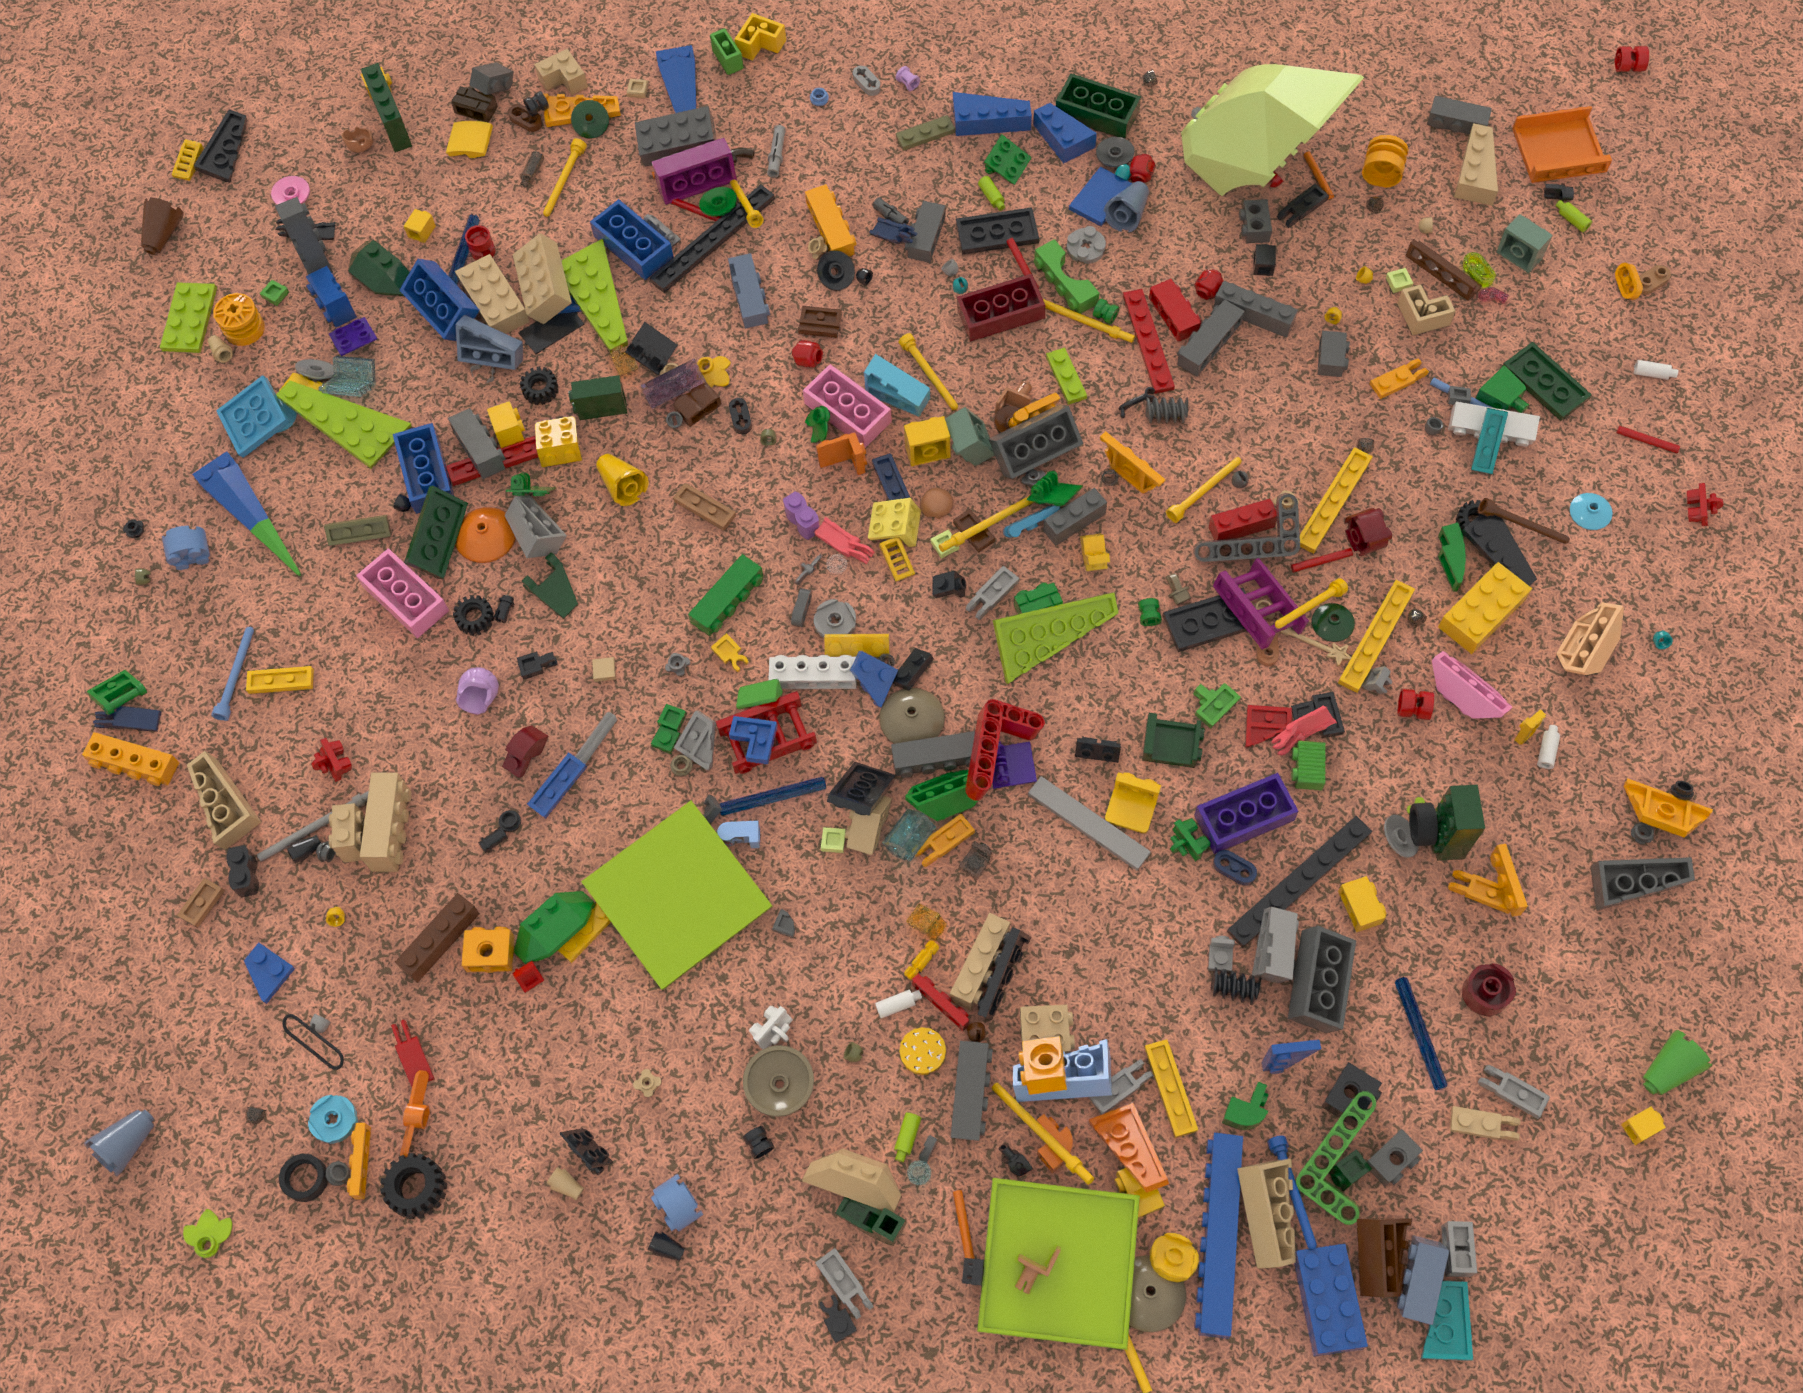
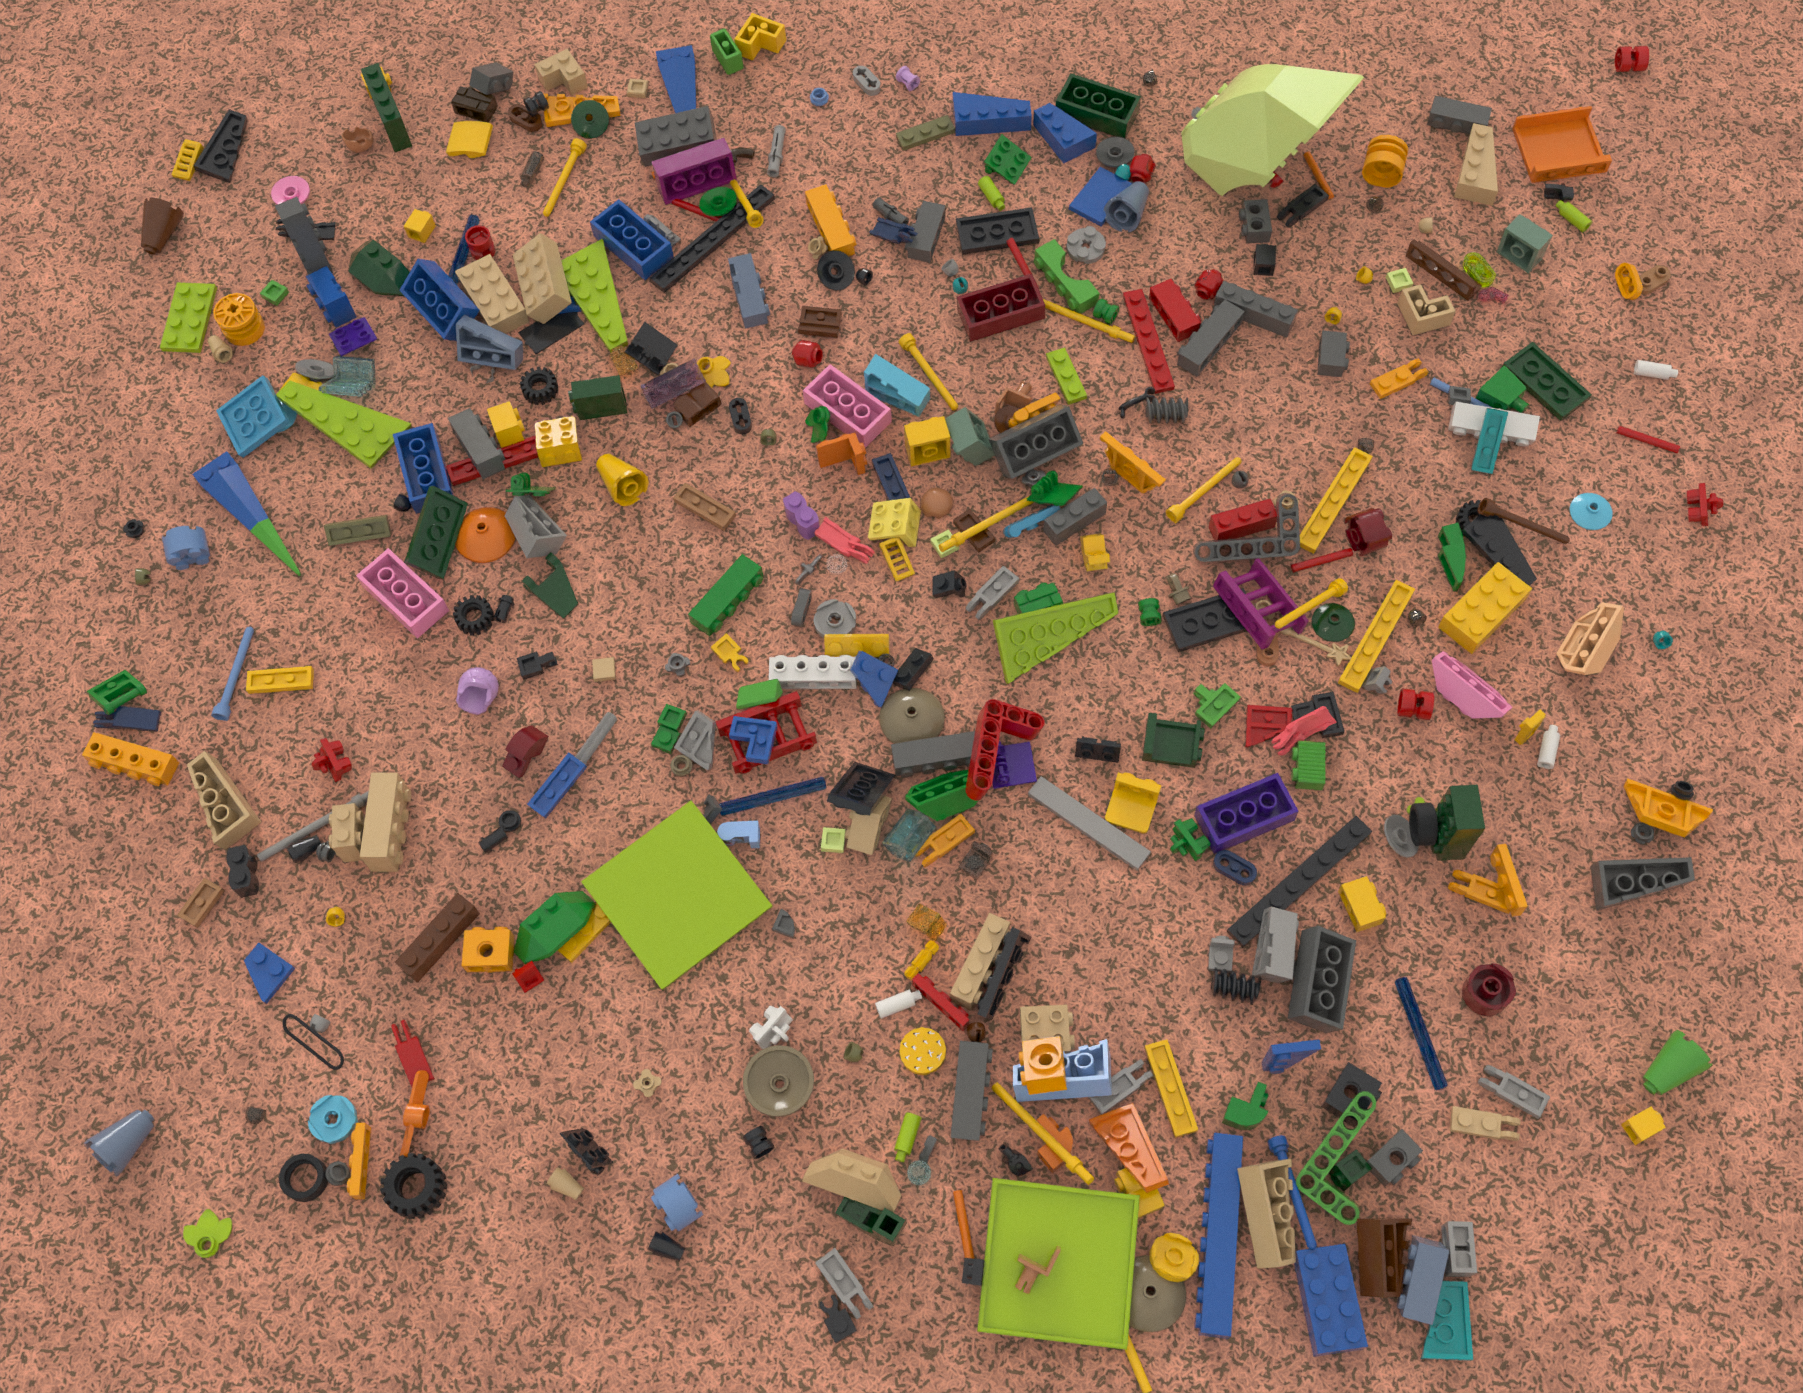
dark grey hinge [1425,417,1443,436] -> none

